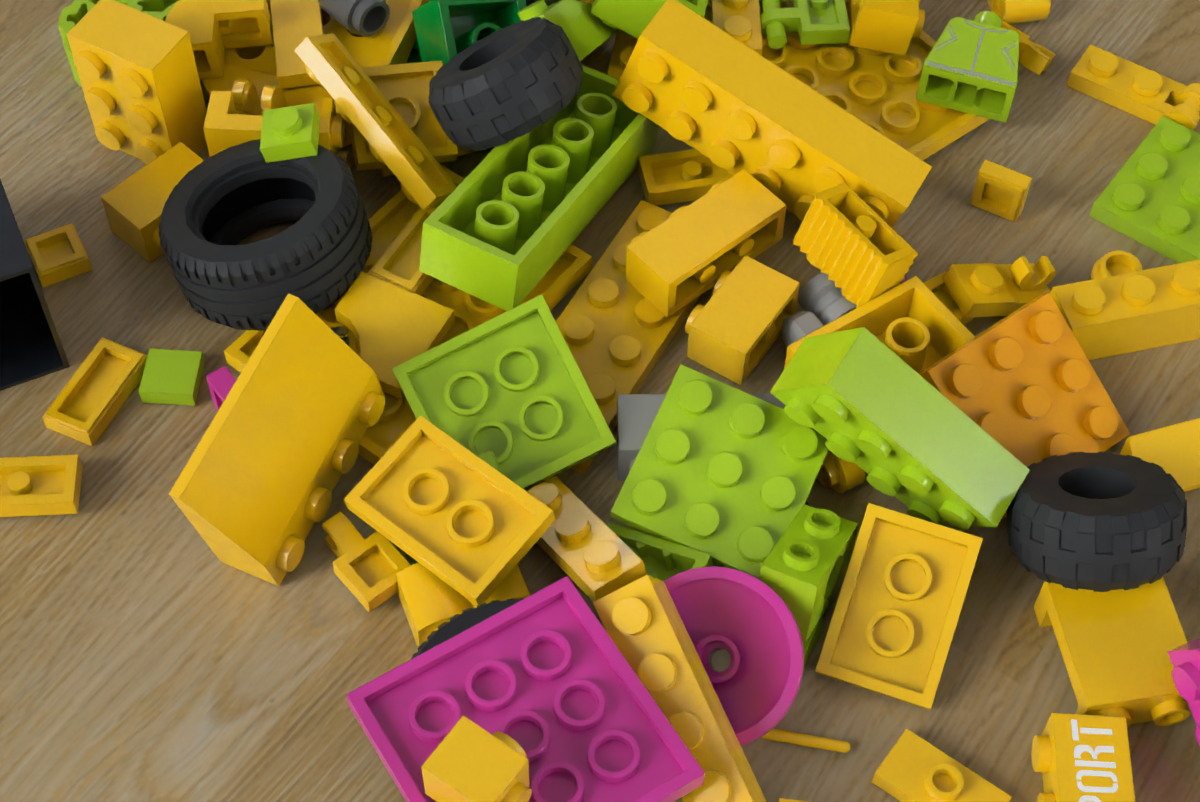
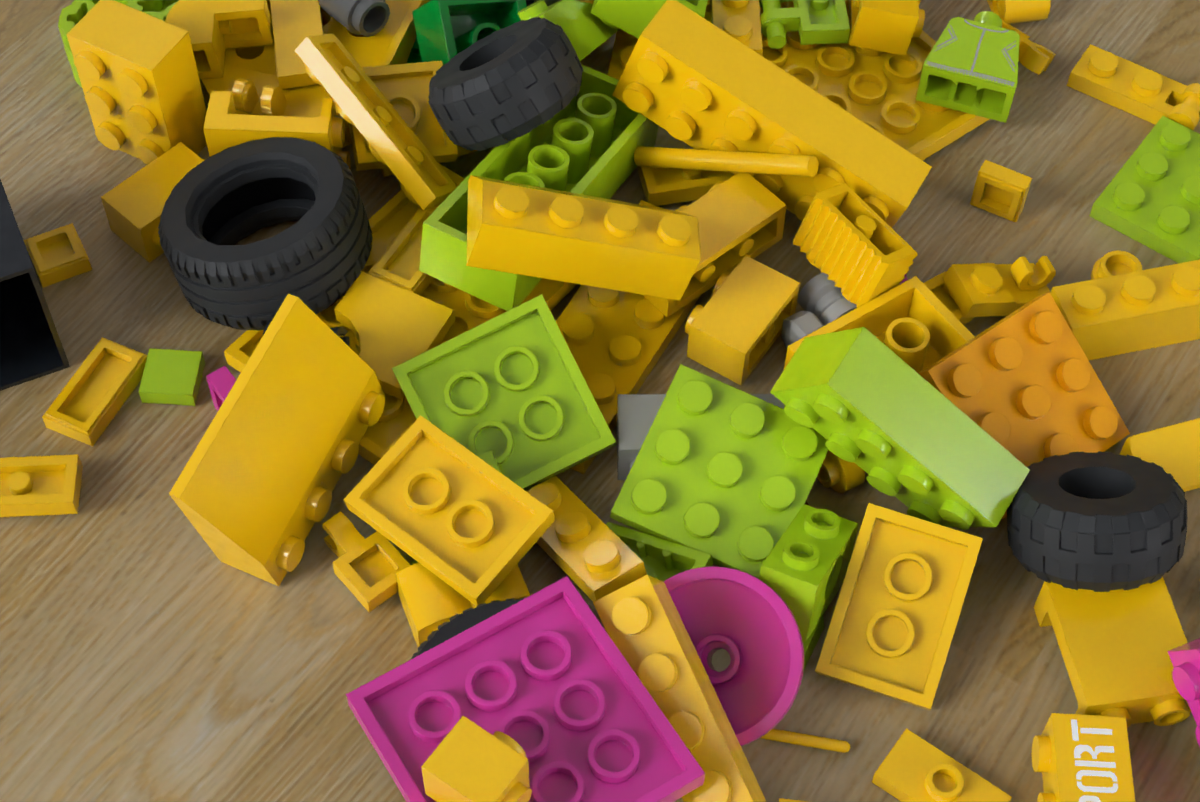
lime plate [260,103,320,163] -> none
none -> yellow slope [466,175,701,301]
none -> yellow bar [634,146,819,177]

